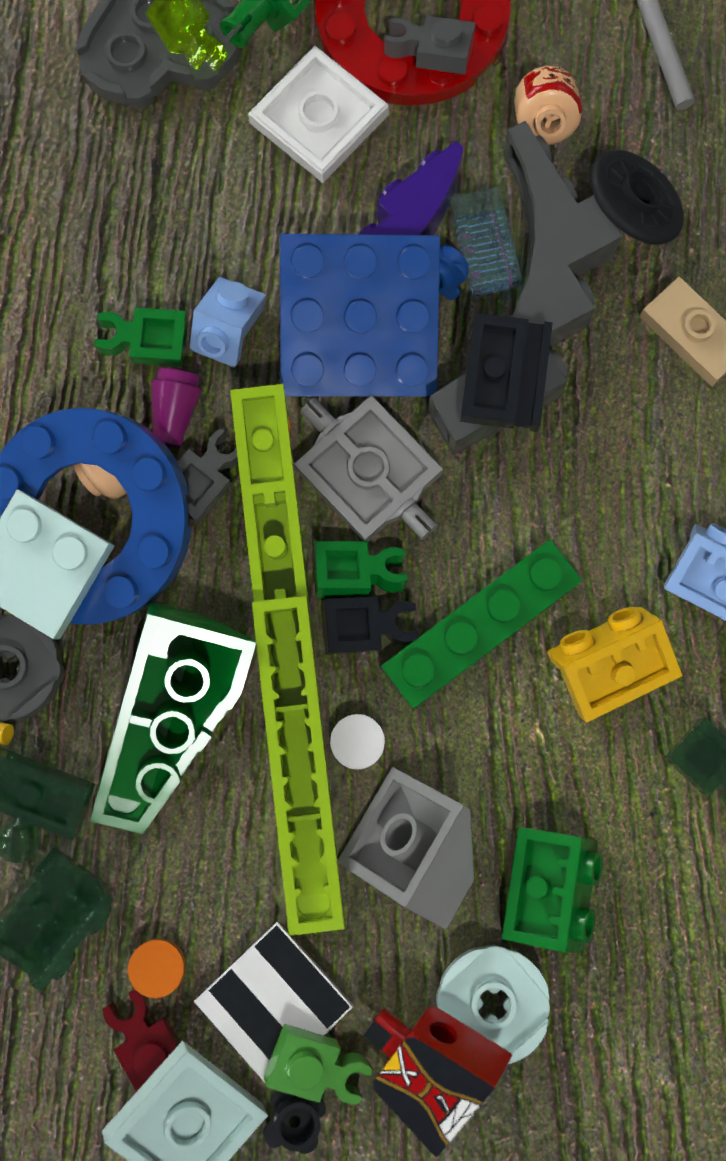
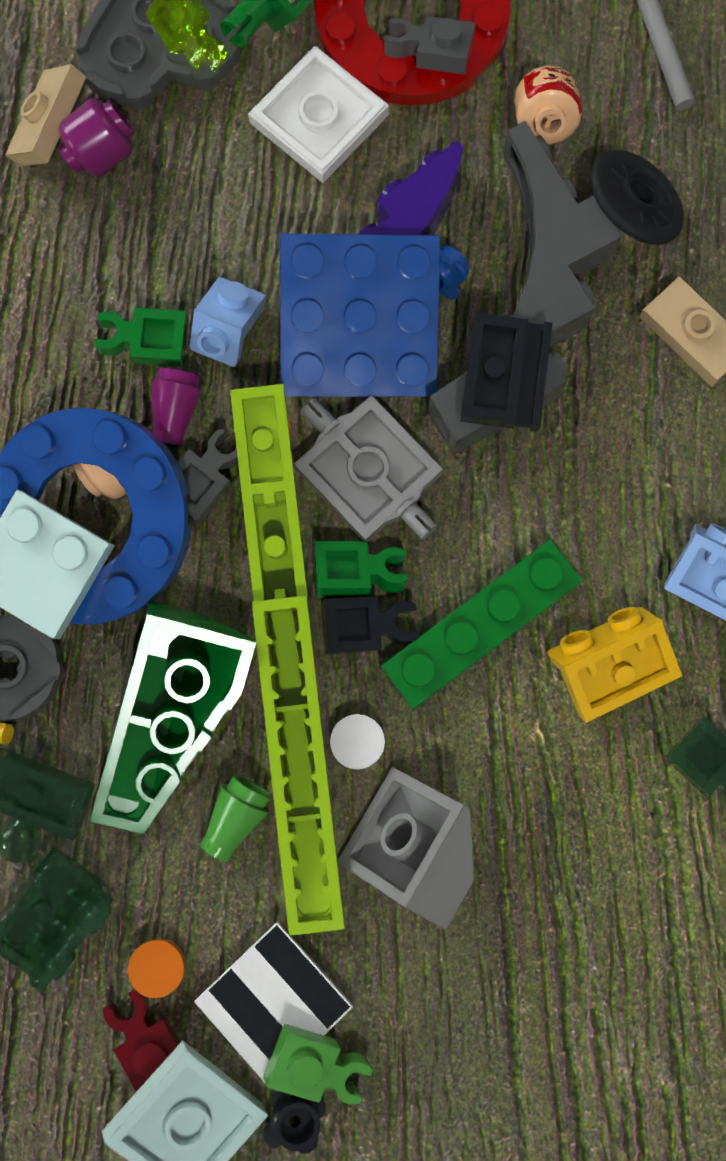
torso [363,1006,512,1157] -> none
light aqua plate [436,944,550,1064] -> none
clear light blue tile [449,187,523,297] -> none
green bracket [502,826,603,953] -> none
none -> tan plate [5,64,86,167]
none -> magenta head [58,98,135,177]
none -> bright green cone [200,775,272,862]

